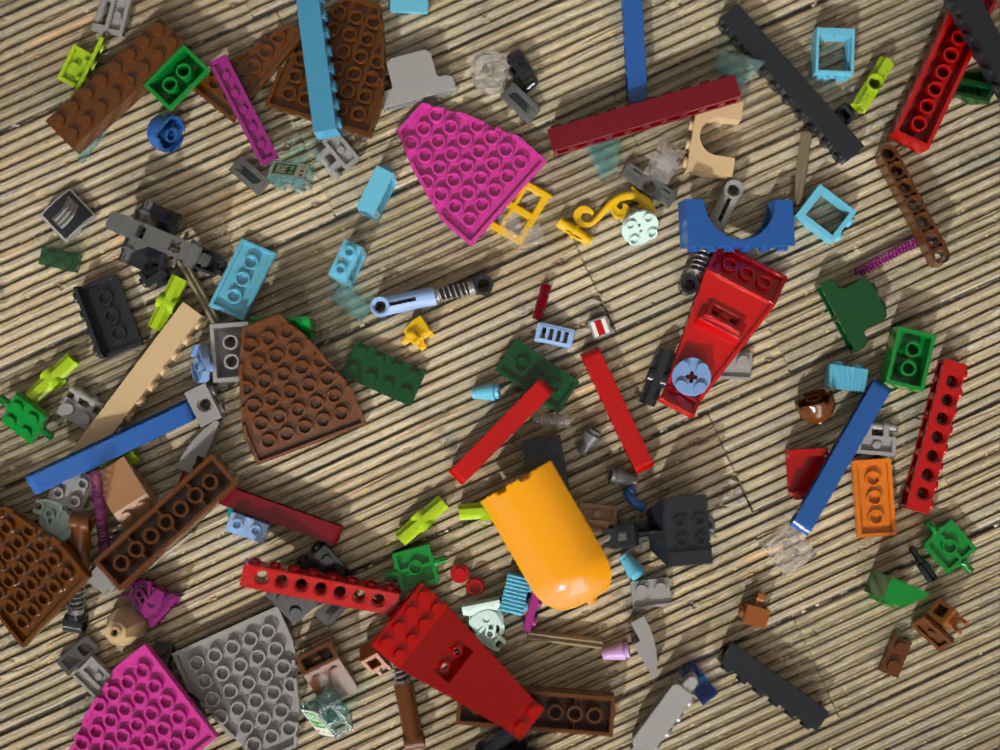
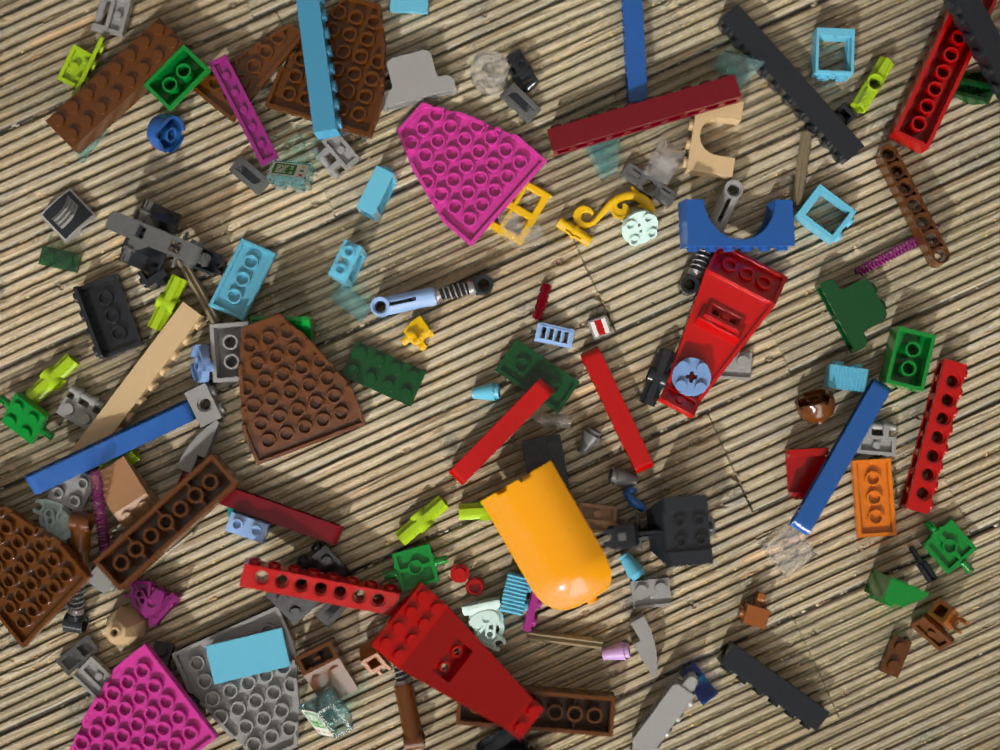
none -> medium azure tile [206,627,292,685]

